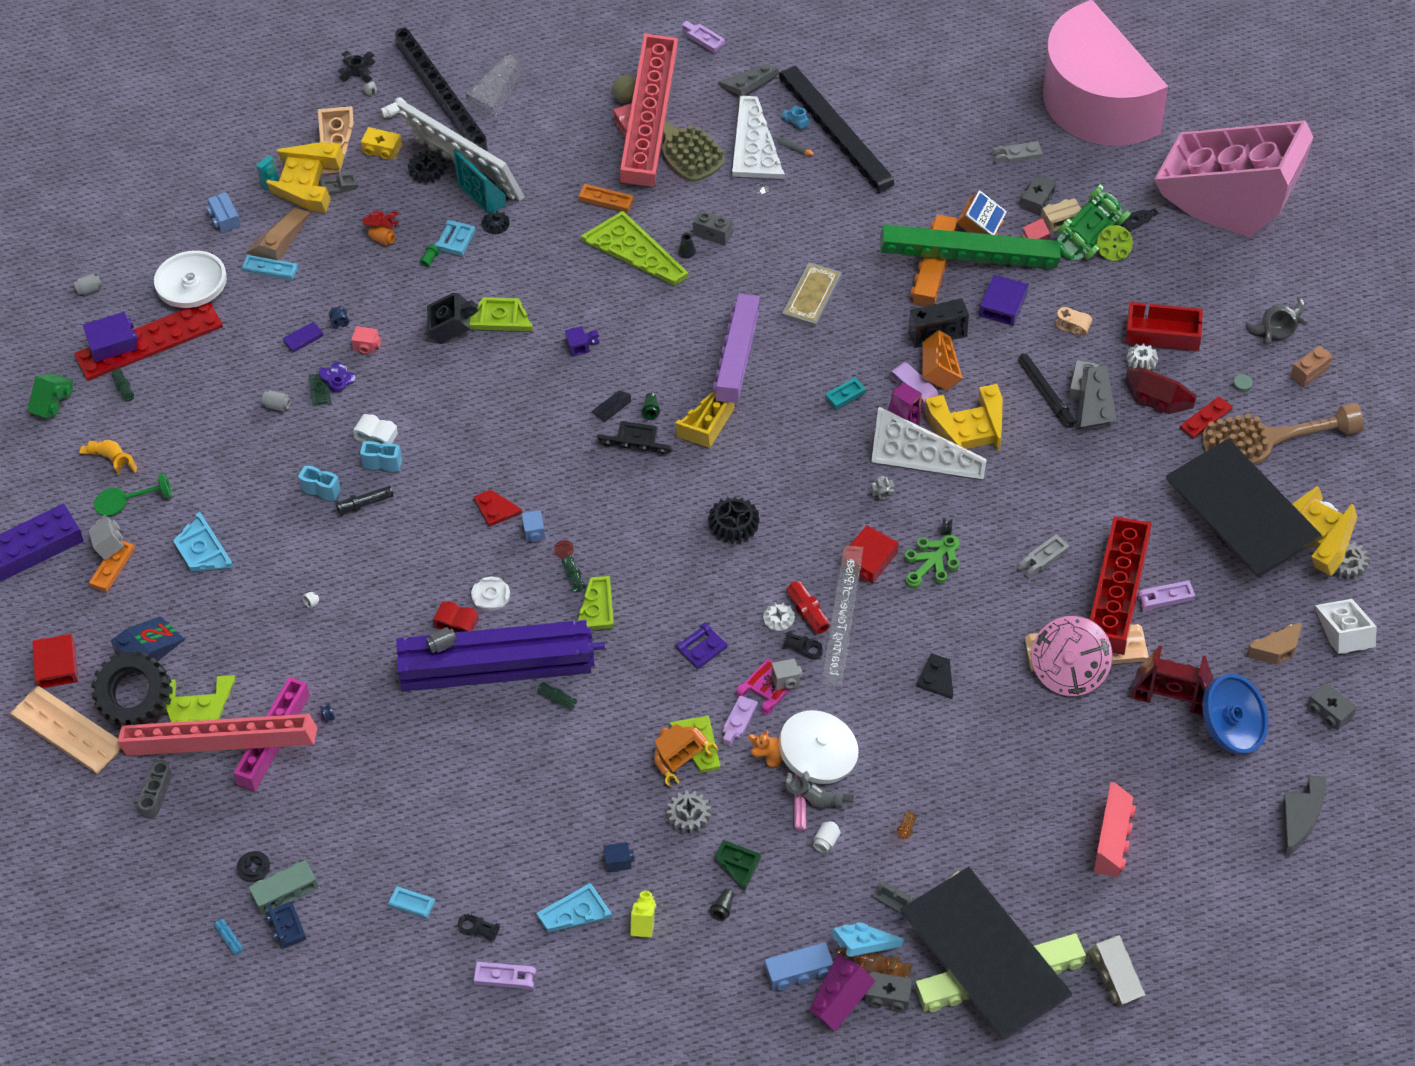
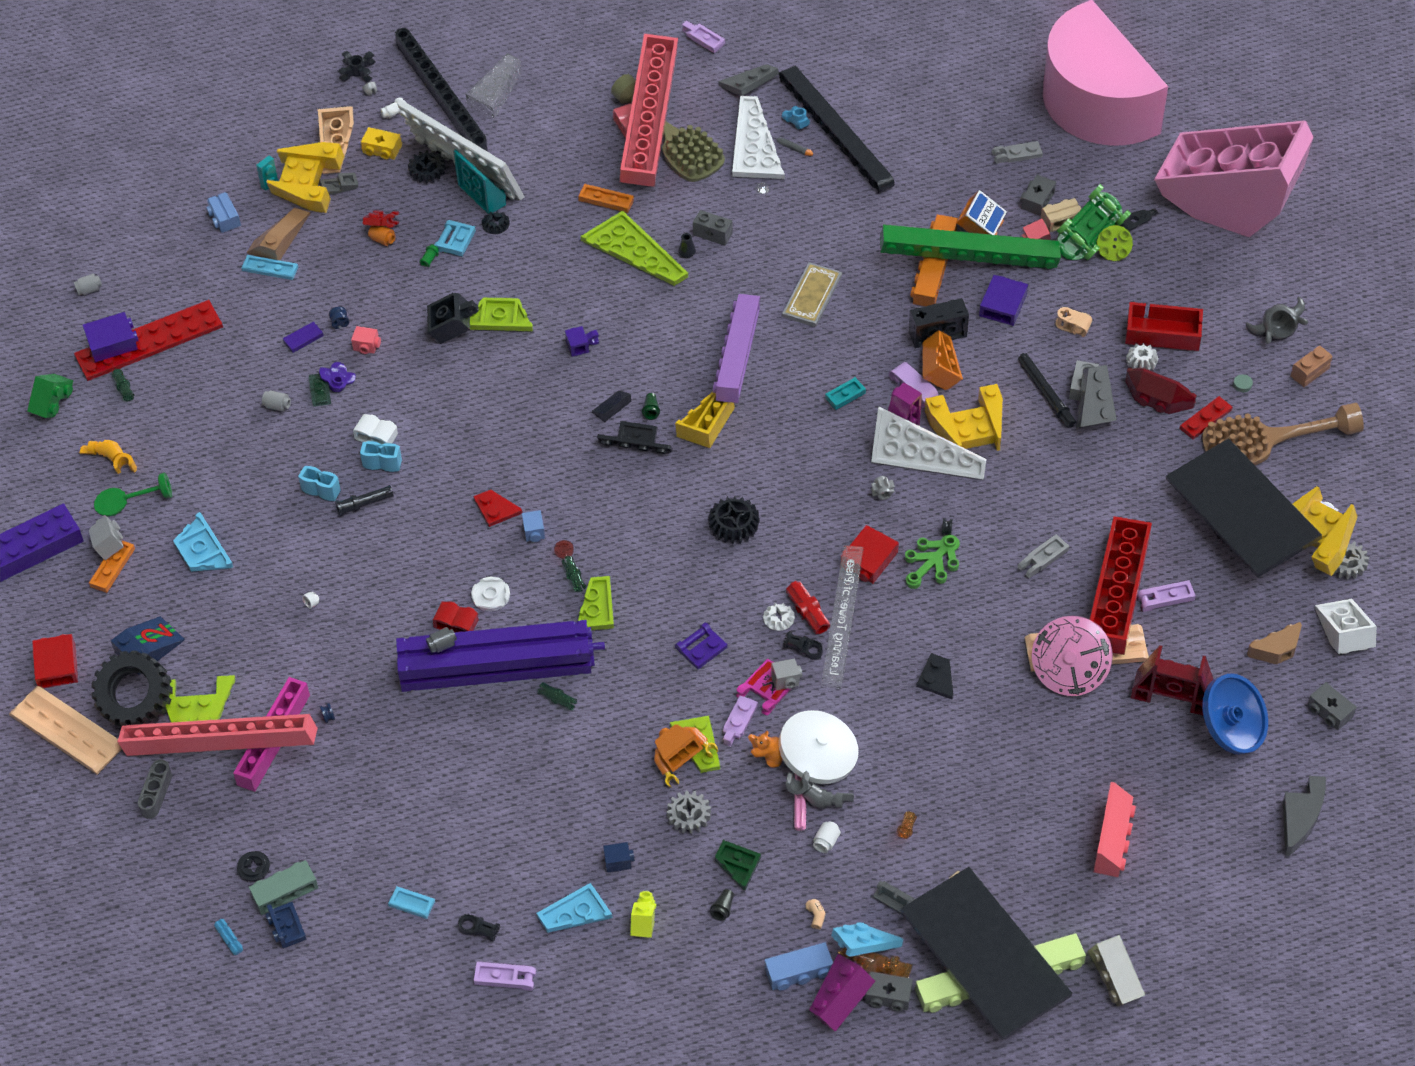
white dish [154,251,227,308] -> none
none -> light nougat arm [806,899,826,930]

